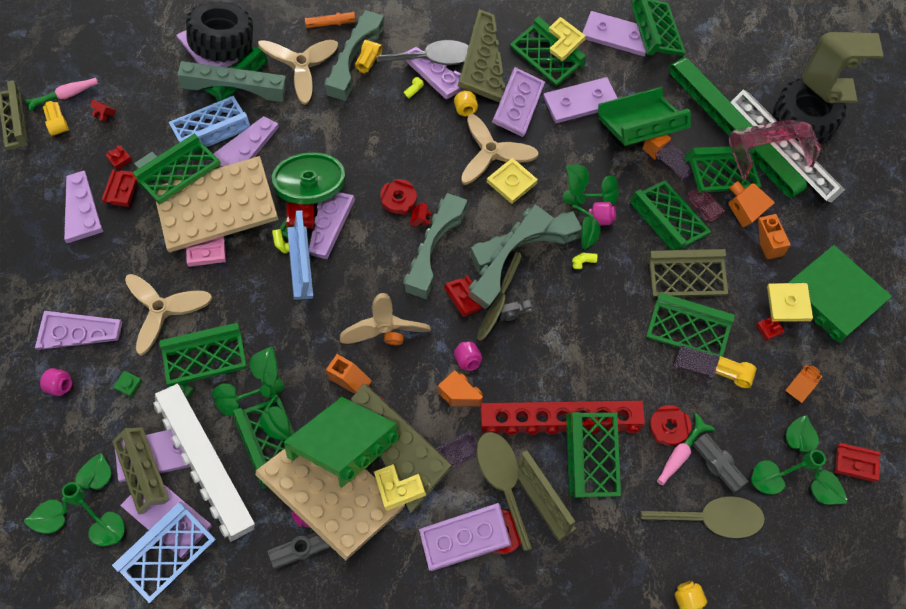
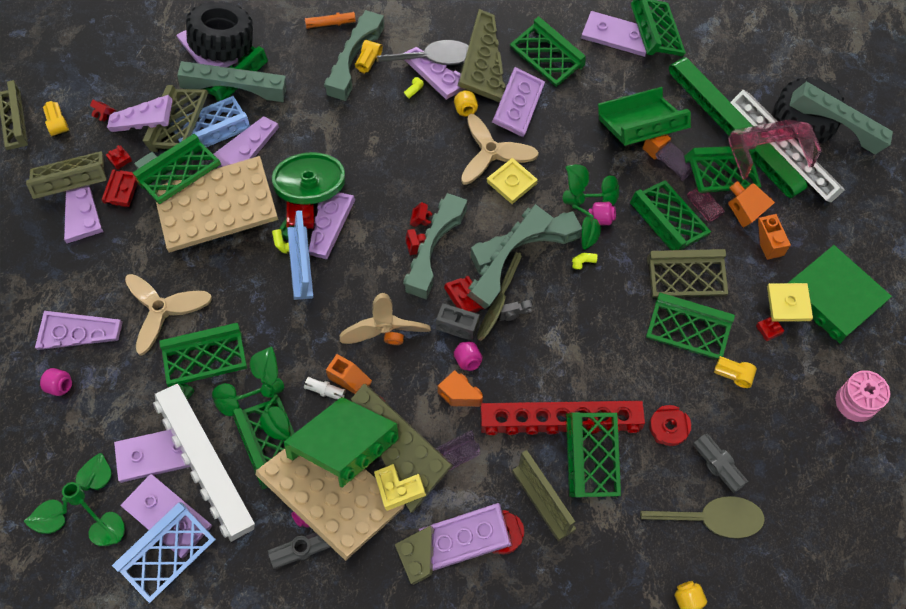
bright pink piece [25,77,98,111] -> none
olive fence [112,428,169,514] -> none
green plate [113,371,143,398] -> none
bright pink plate [186,236,226,267] -> none
tan piece [258,40,338,105] -> none
red plate [380,179,417,215] -> none
olive piece [476,432,532,551] -> none
lavender plate [543,77,618,124] -> none
light yellow plate [549,17,586,61] -> none
bright pink piece [657,413,715,485] -> none
clear purple hinge [674,345,719,378] -> none
green plant [751,415,848,505] -> none
orange slope [785,364,823,403] -> none
olive windscreen [802,32,884,103] -> none
red plate [834,443,881,482] -> none
none -> olive fence [26,151,107,199]
none -> lavender wing [107,95,173,132]
none -> olive fence [143,85,208,152]
none -> white pin [304,377,346,400]
none -> olive wing [395,526,434,585]
none -> red tile [405,229,426,255]
none -> dark grey brick [436,303,480,341]
none -> sand green arch [790,81,893,155]
none -> bright pink wheel [835,371,890,422]

